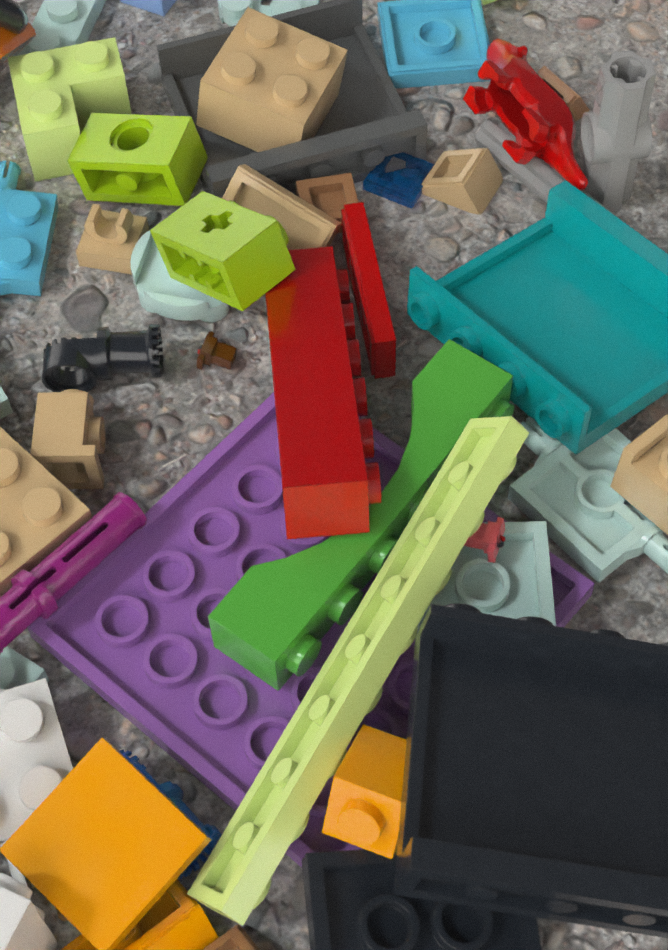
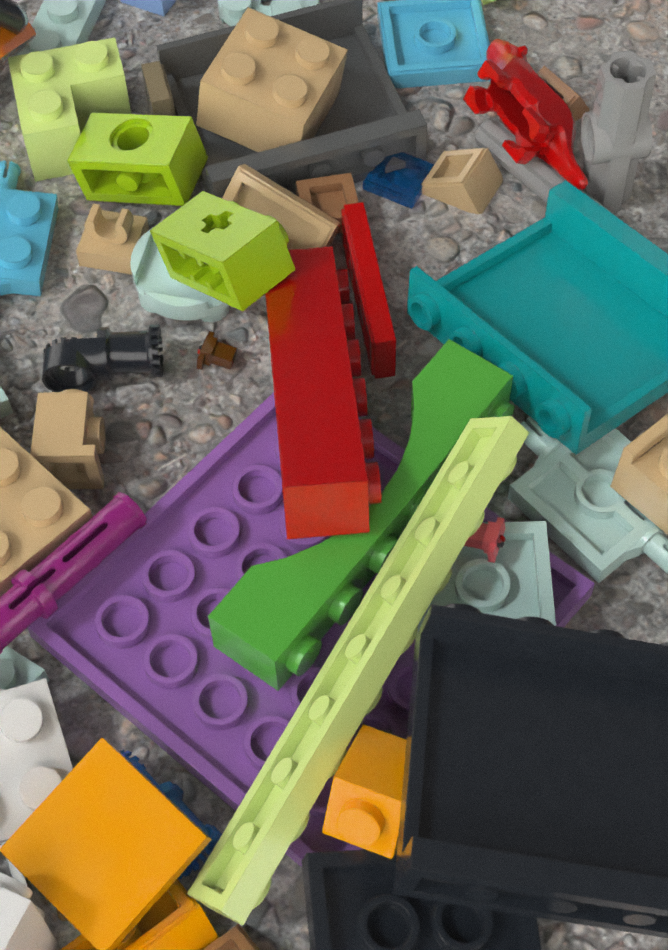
none -> dark tan tile [141,61,176,116]

